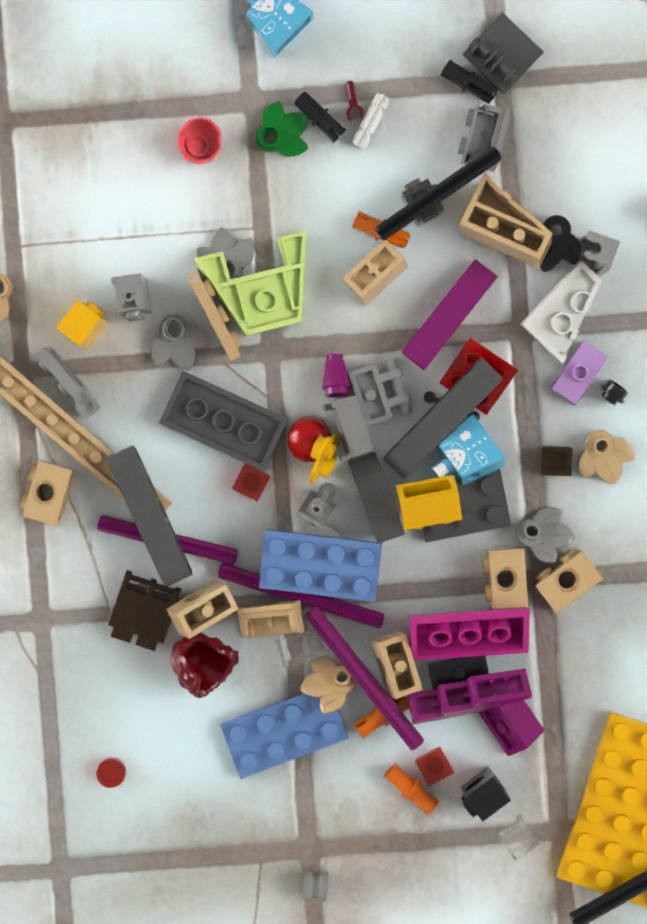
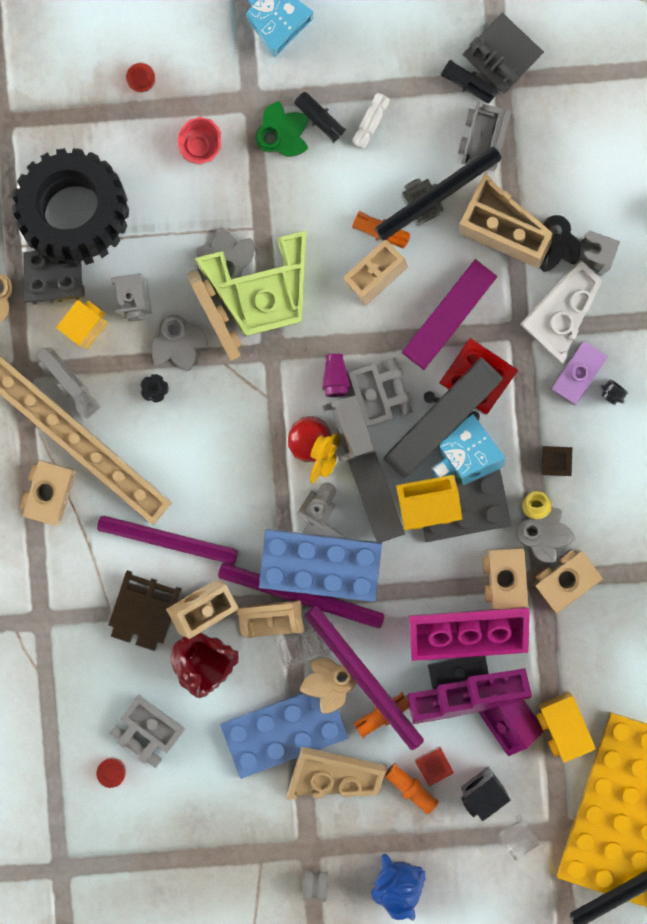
dark grey beam [106,445,193,587] -> none
dark grey plate [159,371,288,472] -> none
clear red plate [232,463,271,502] -> none
dark red hand [346,81,364,121] -> none
tan brick [370,631,423,699] -> none
tan plate [578,430,635,484] -> none
none -> black tyre [12,148,129,267]
none -> dark grey hinge [23,251,85,305]
none -> light grey plate [109,695,185,768]
none -> clear red plate [126,63,155,93]
none -> black plate [140,374,169,403]
none -> tan wing [287,747,386,800]
none -> blue hair [371,853,426,921]
none -> light yellow plate [522,491,552,519]
none -> yellow piece [536,692,596,763]

